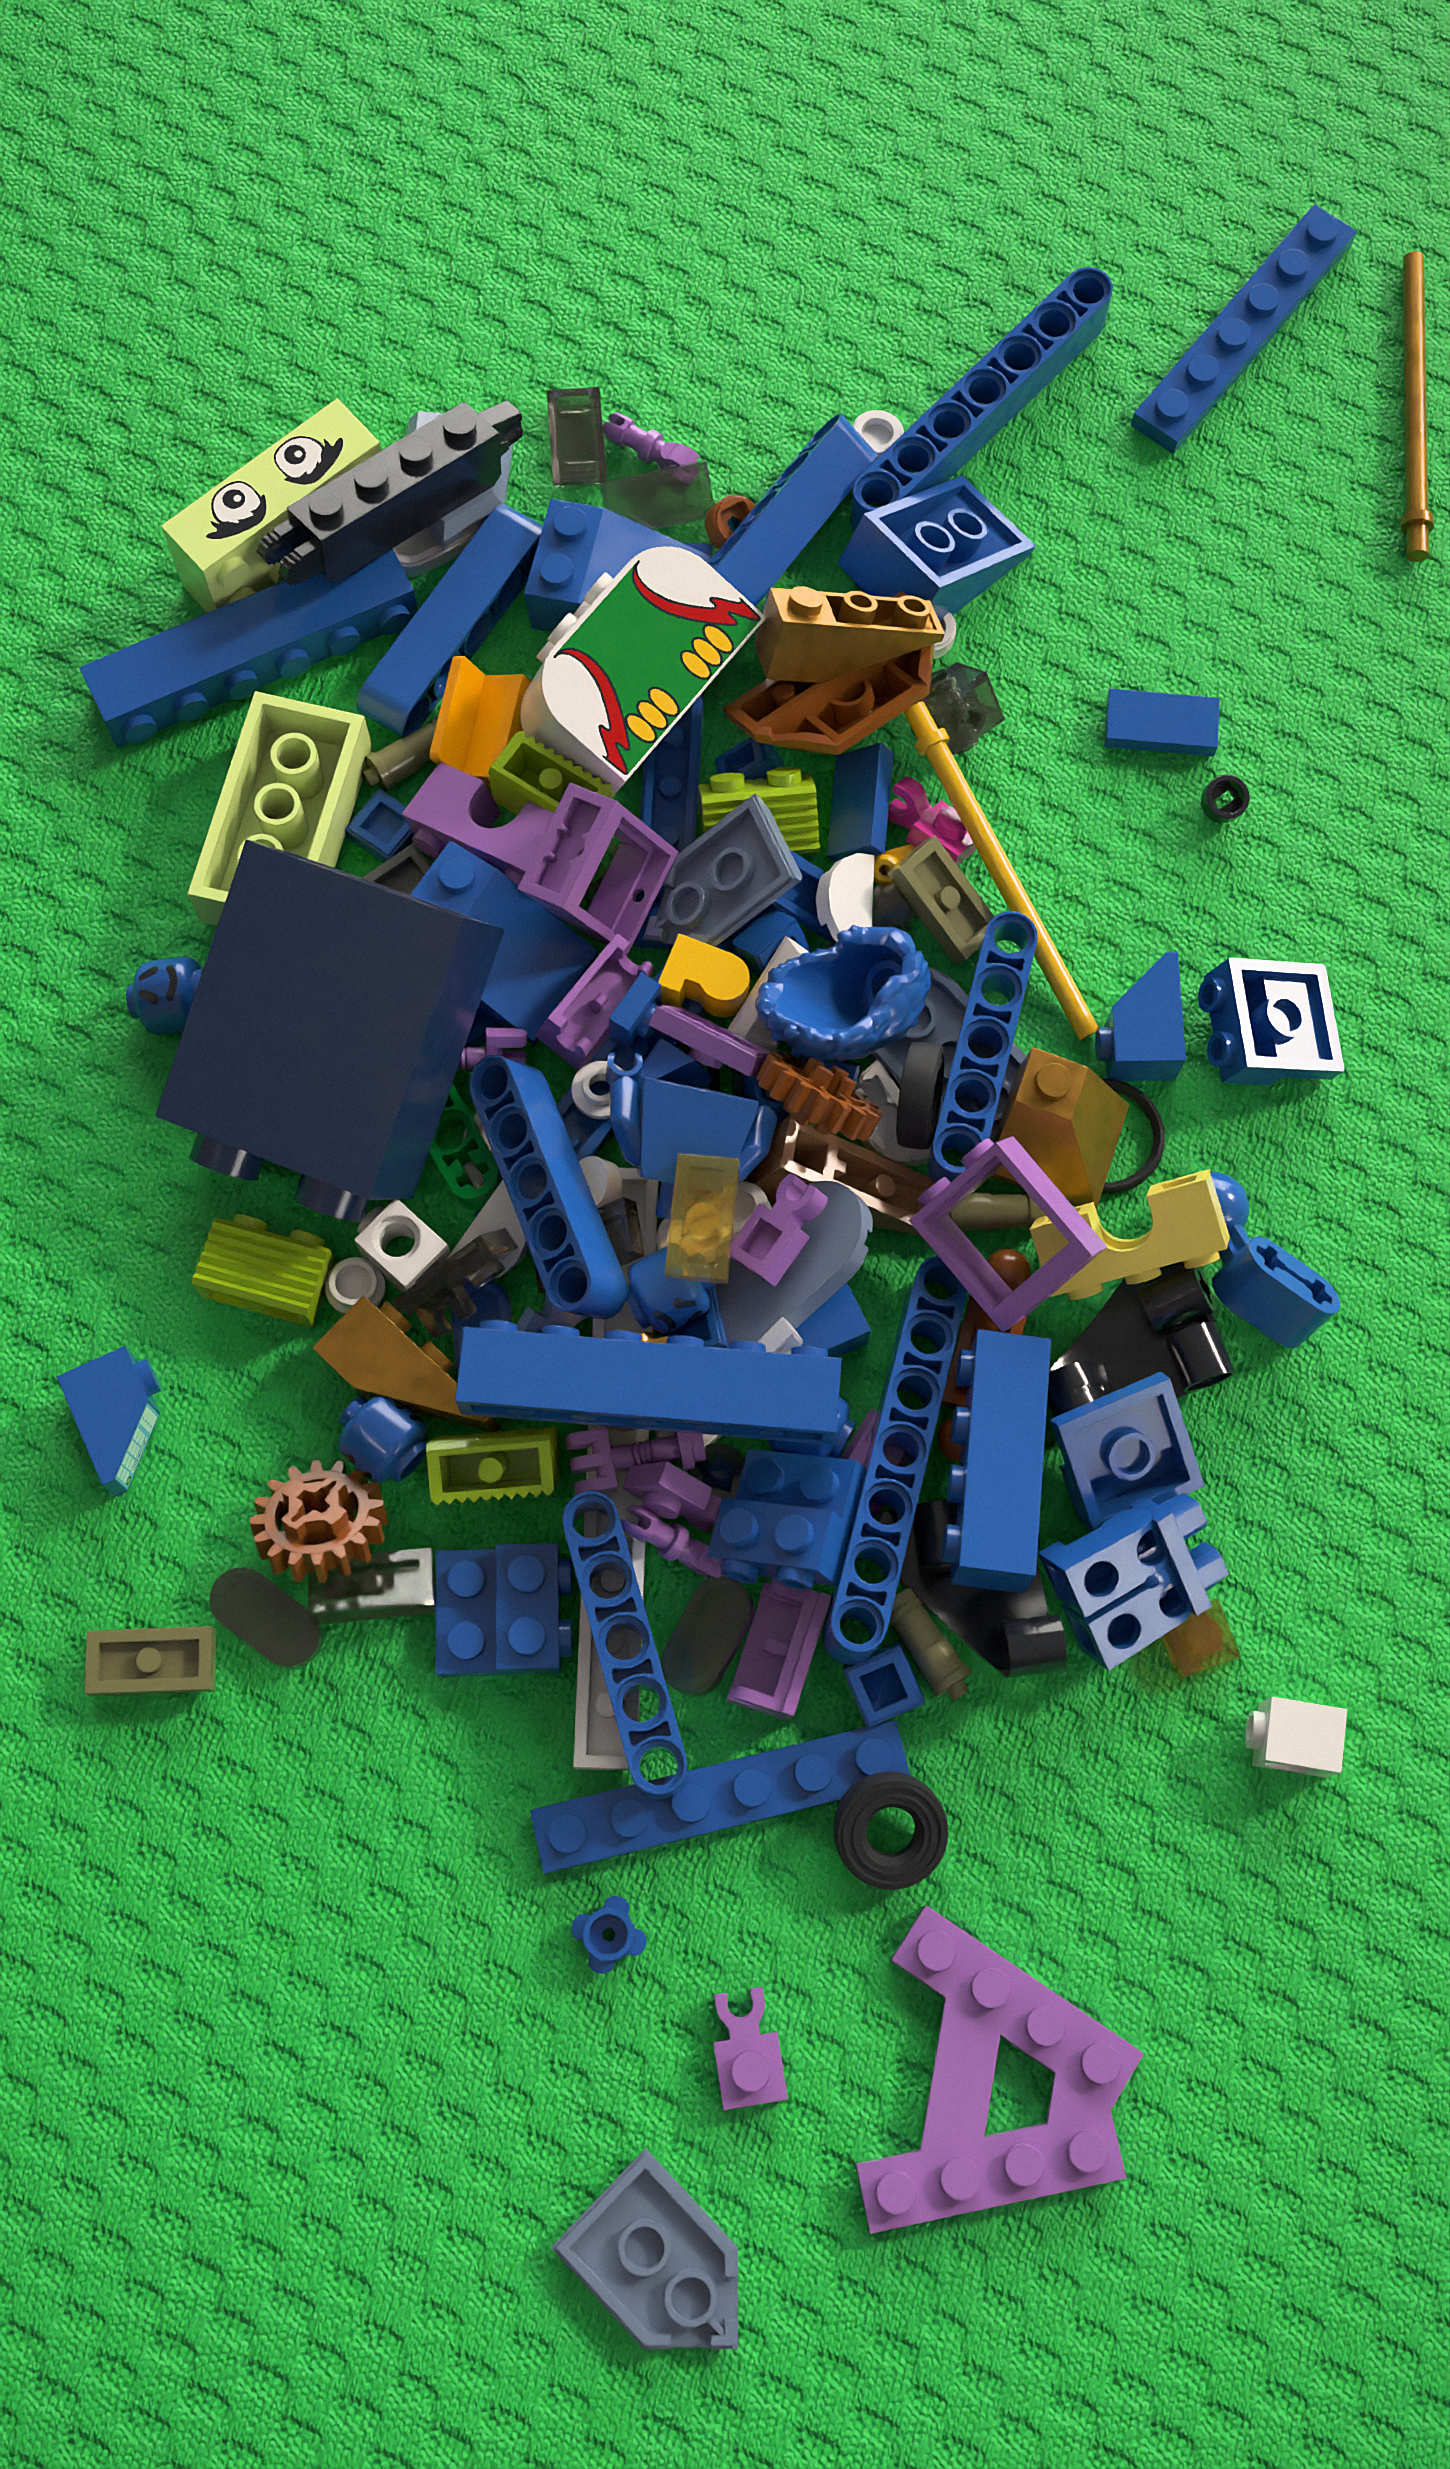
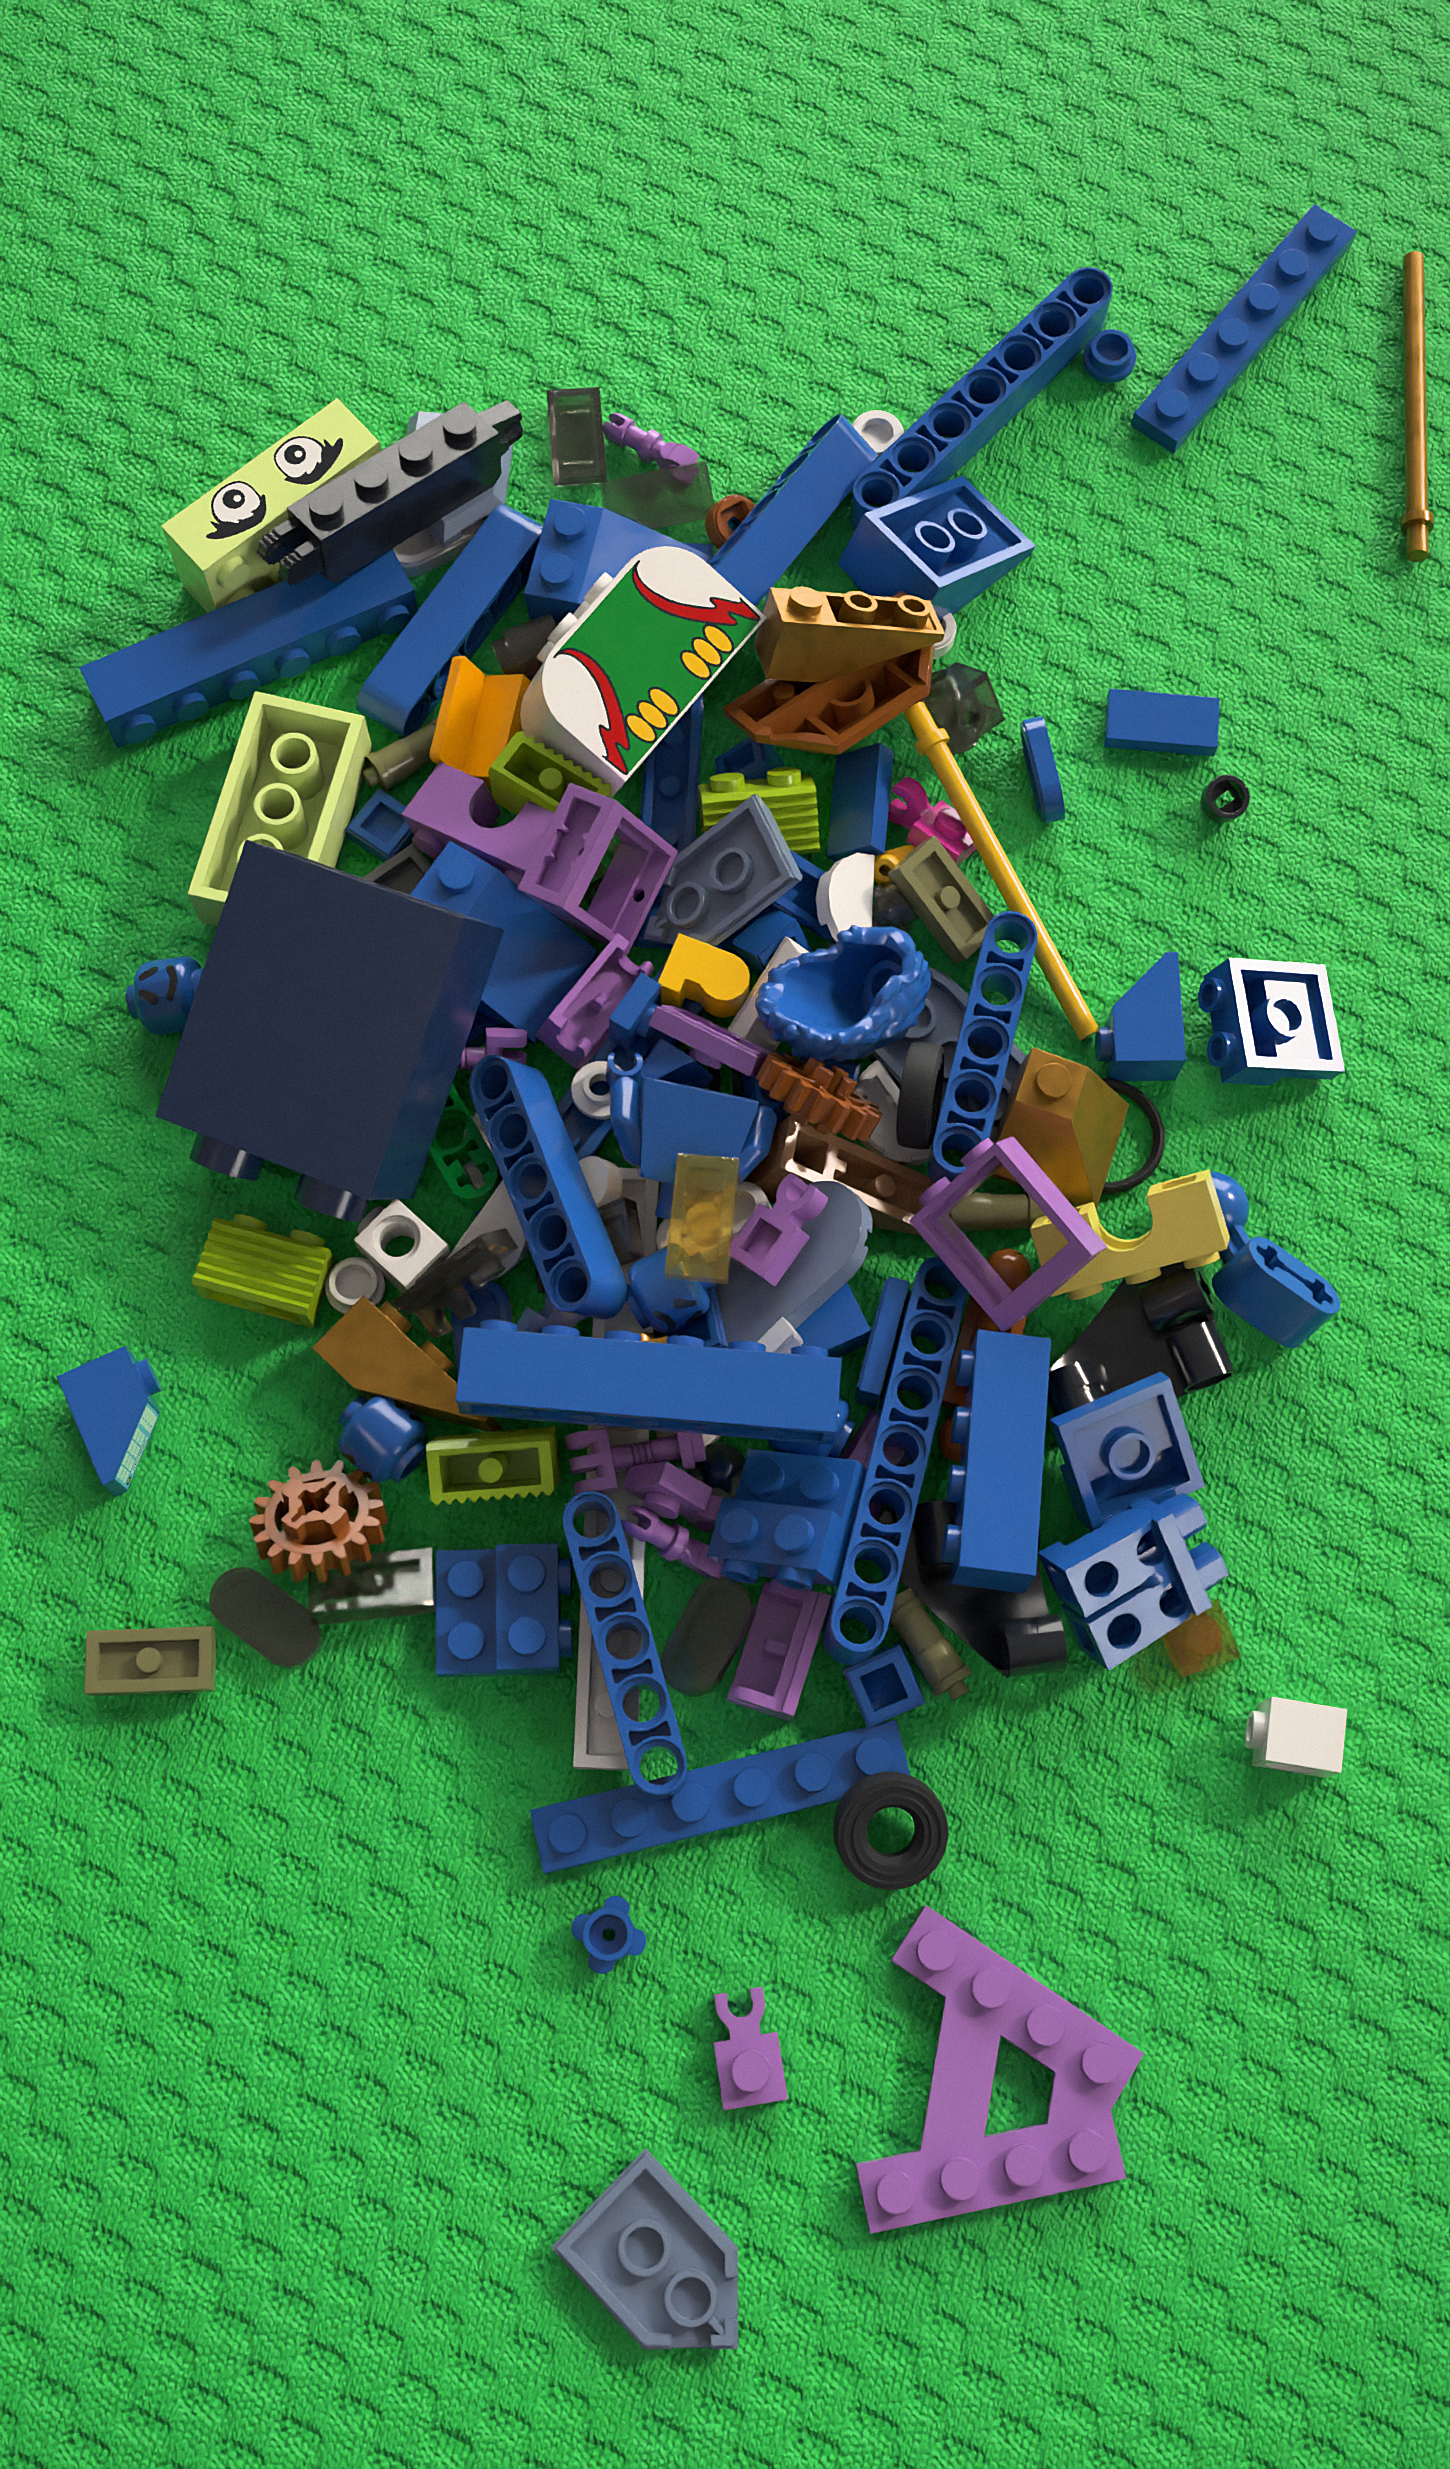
none -> clear smoke brick [491,612,563,681]
none -> blue tile [854,1276,909,1408]
none -> blue tile [1020,716,1065,824]
none -> blue plate [1083,329,1136,383]

